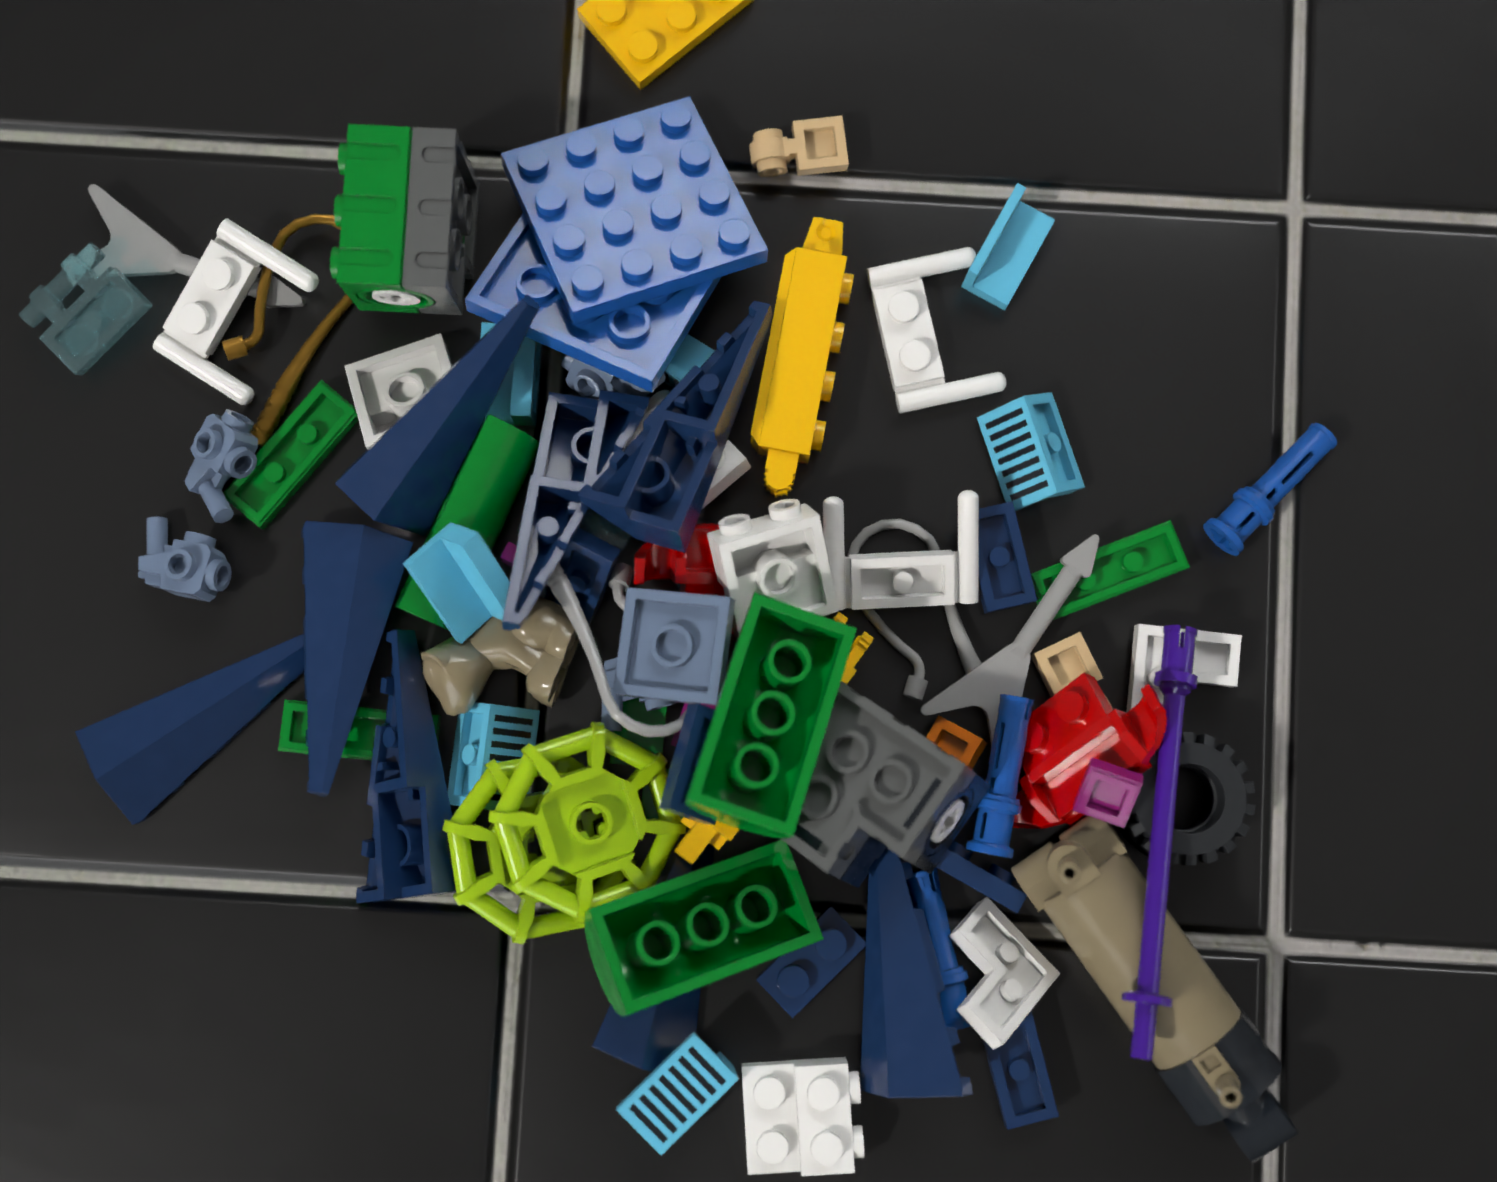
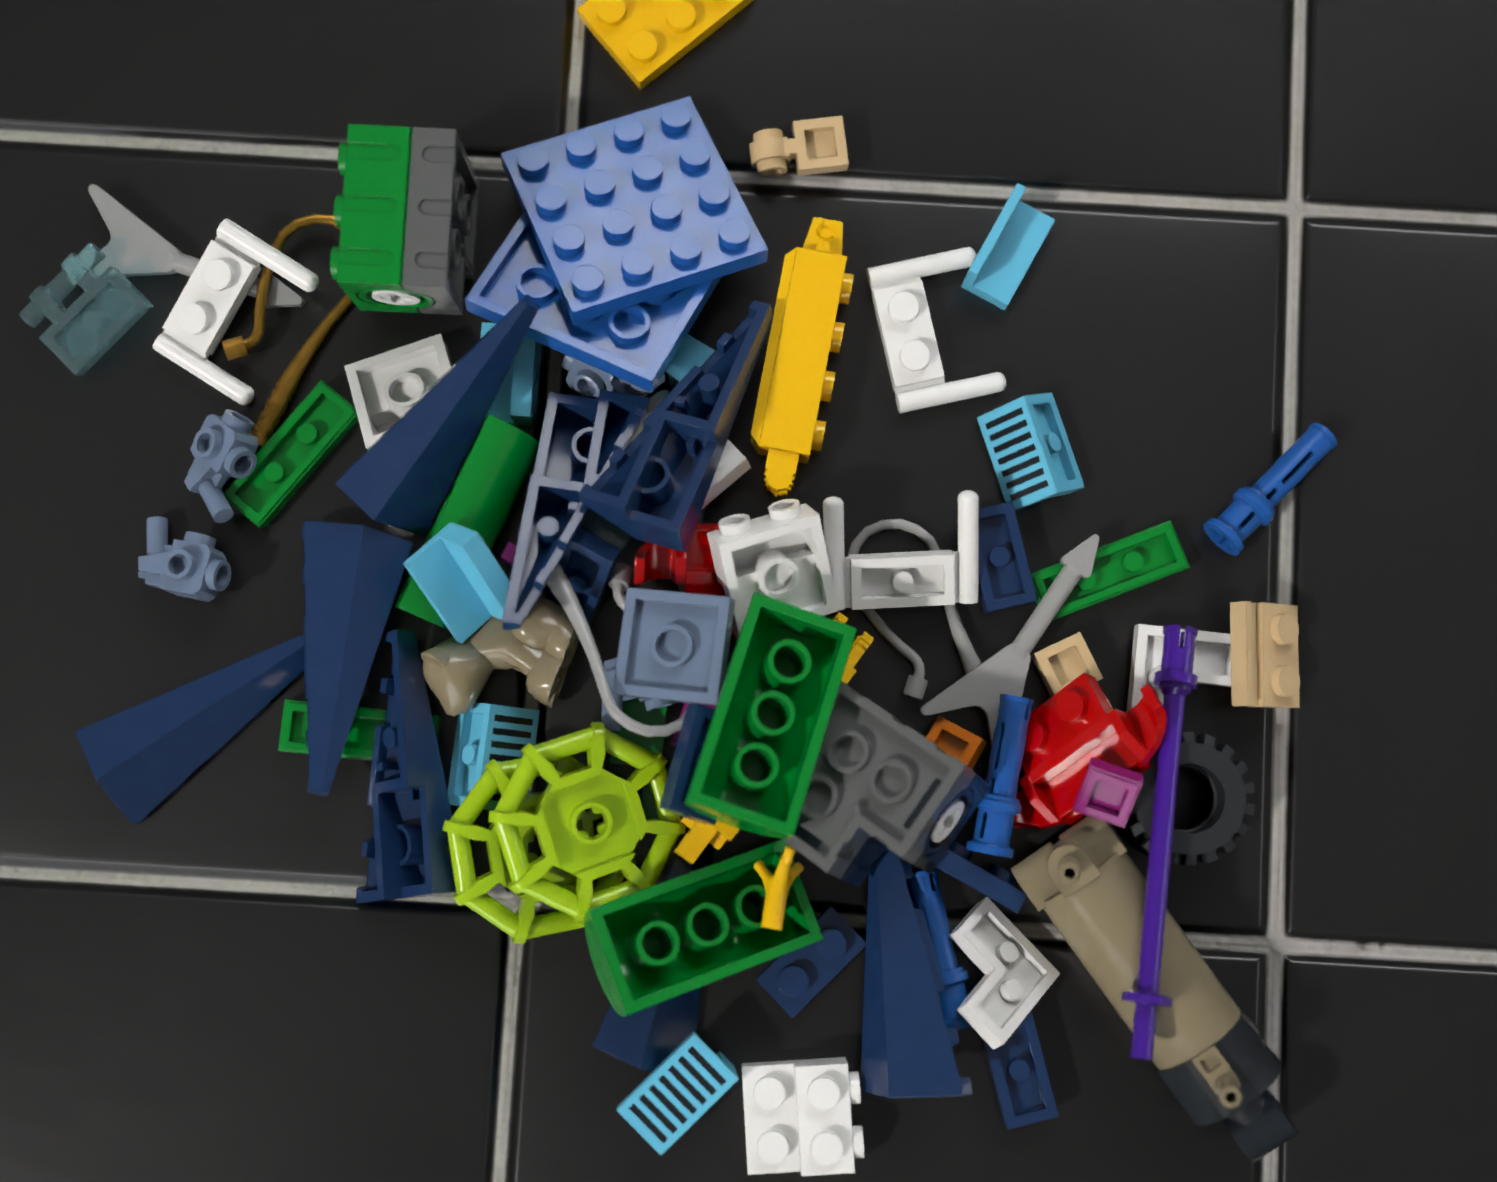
none -> yellow bar [754,845,804,931]
none -> tan plate [1230,601,1300,708]

